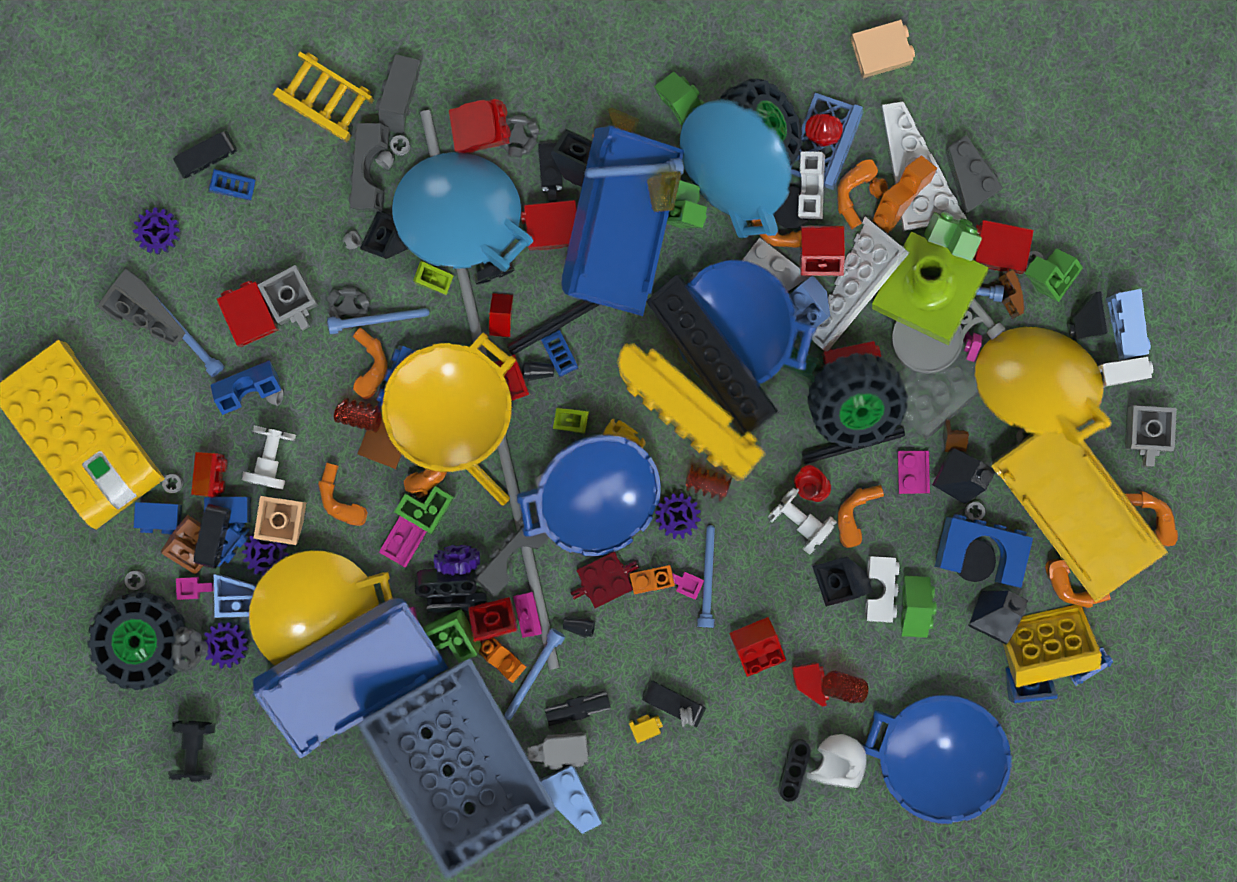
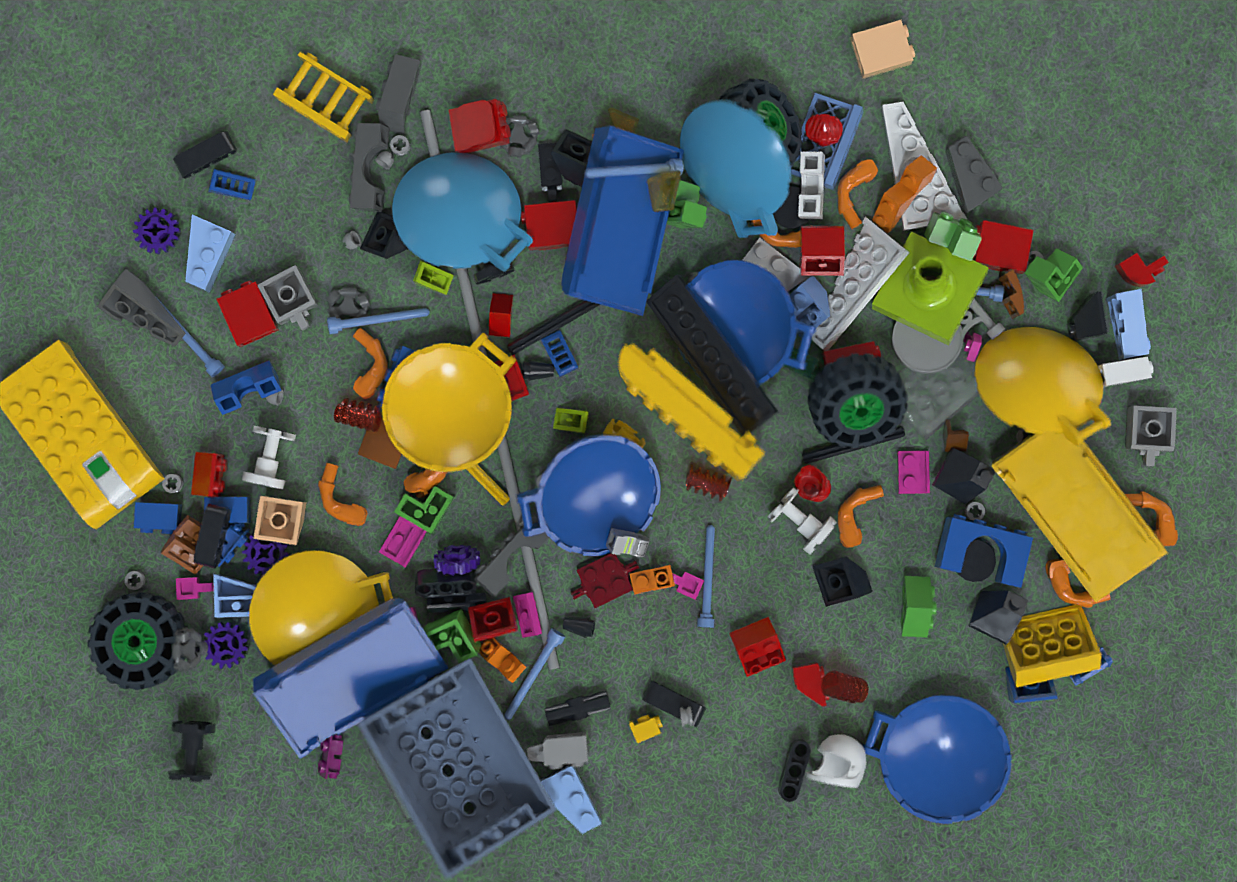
bright green brick [654,72,705,127] -> none
dark purple gear [655,493,701,539] -> none
white arch [865,556,899,622] -> none
orange plate [869,177,888,198] -> none
none -> light blue wedge [185,215,235,293]
none -> magenta hinge [318,734,344,779]
none -> light grey leg [606,528,650,557]
none -> red brick [1115,253,1169,287]

